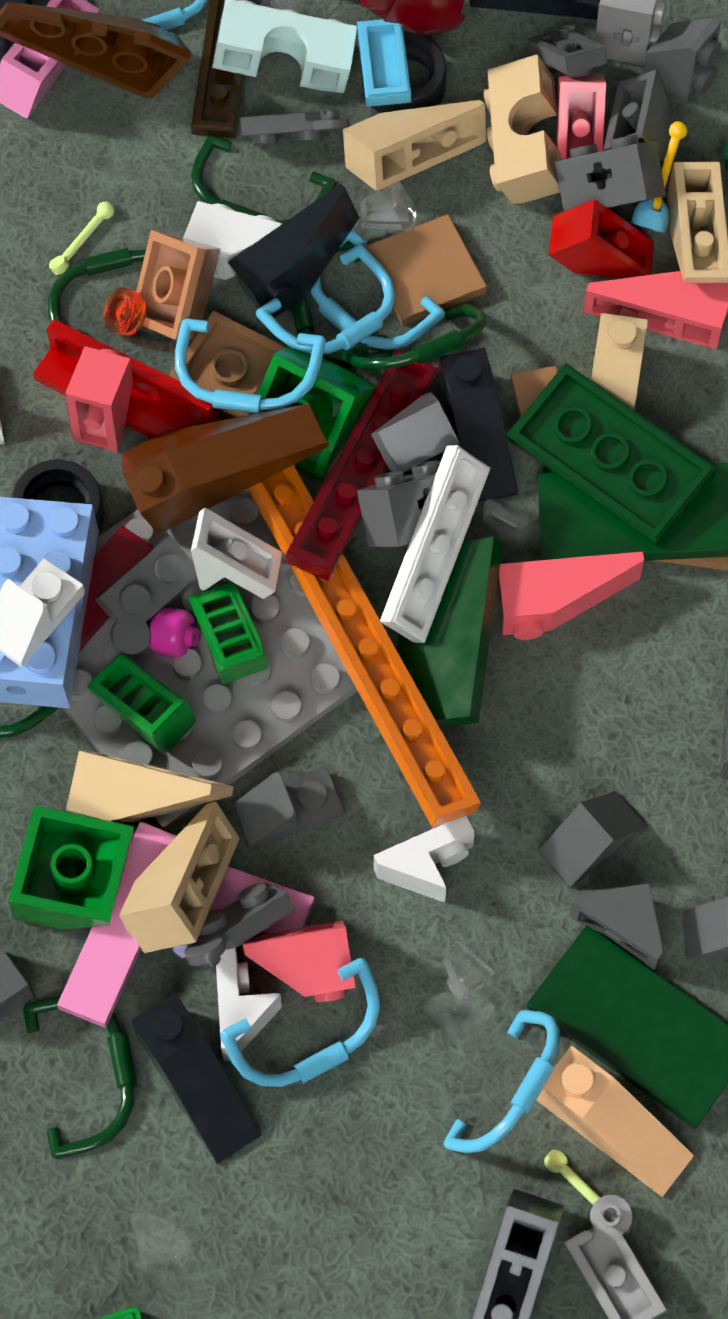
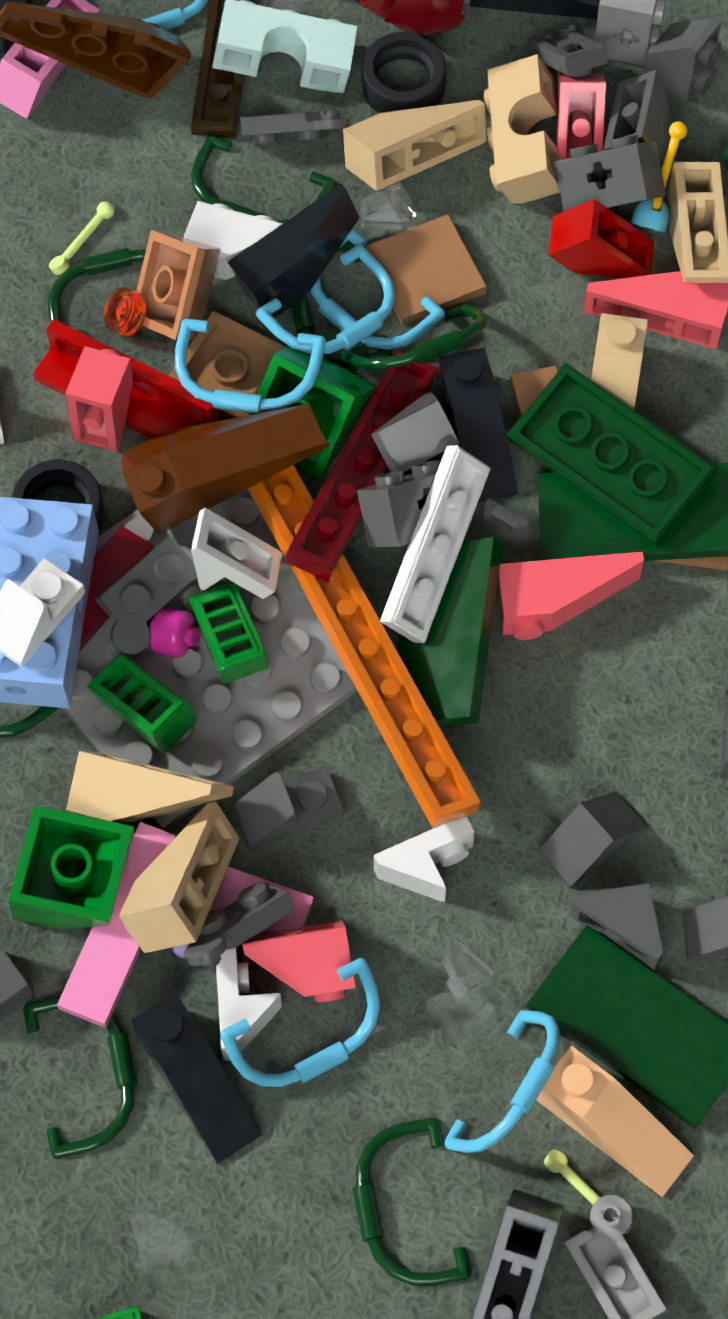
medium azure tile [357,19,411,107] -> none
none -> dark green piece [352,1117,471,1286]

